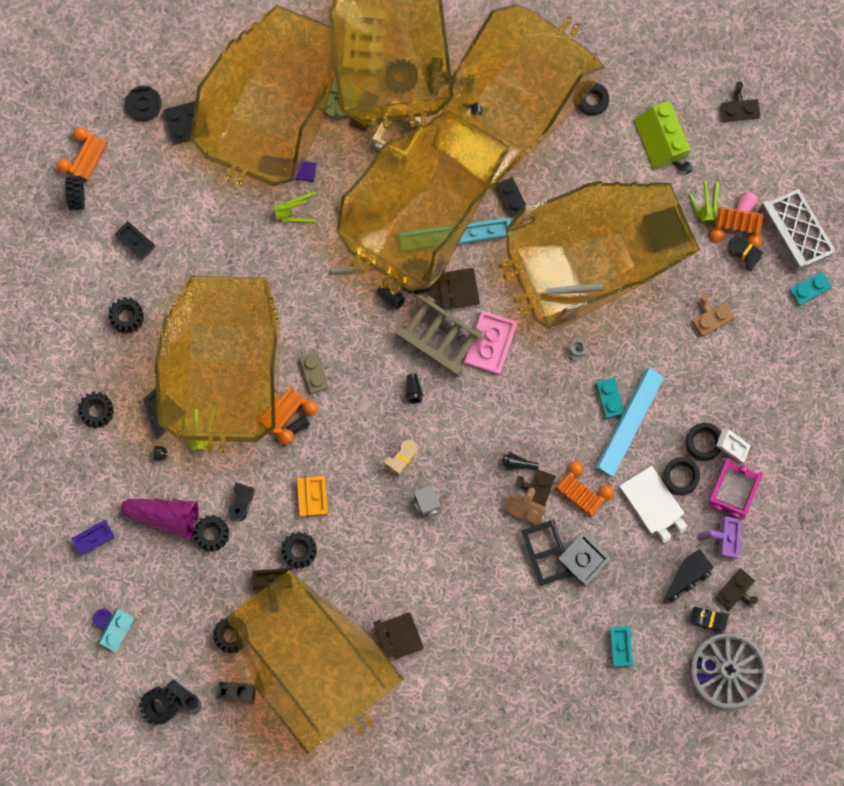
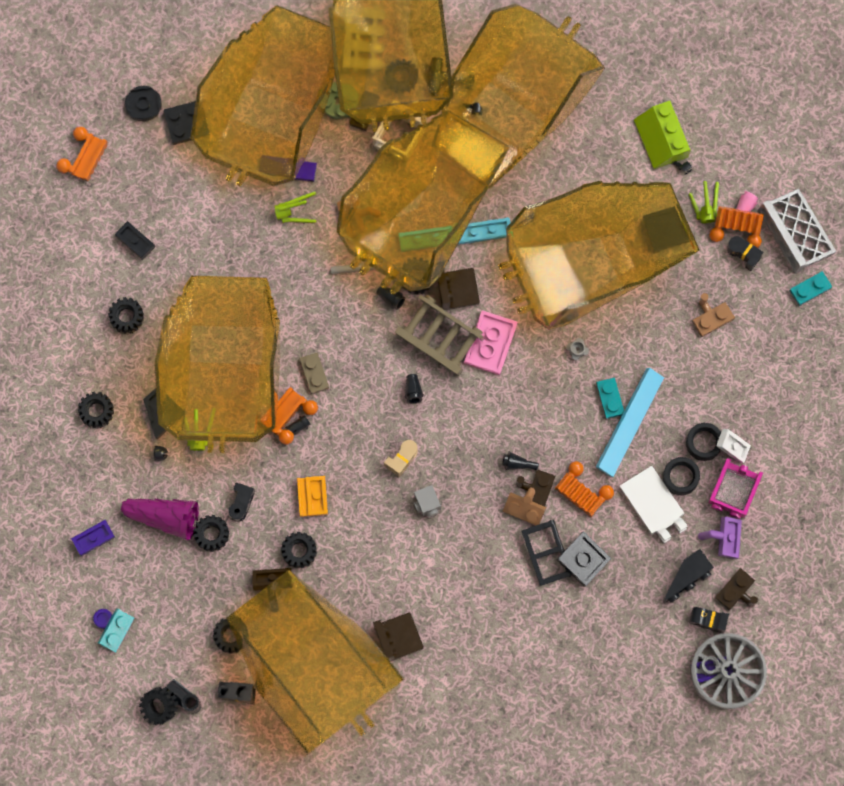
black tyre [65,176,85,210] -> none
black plate [495,177,528,218] -> none
light grey bar [546,283,603,295] -> none
black tyre [576,83,610,116] -> none
teal plate [610,626,633,668] -> none
dark brown plate [720,81,761,122] -> none

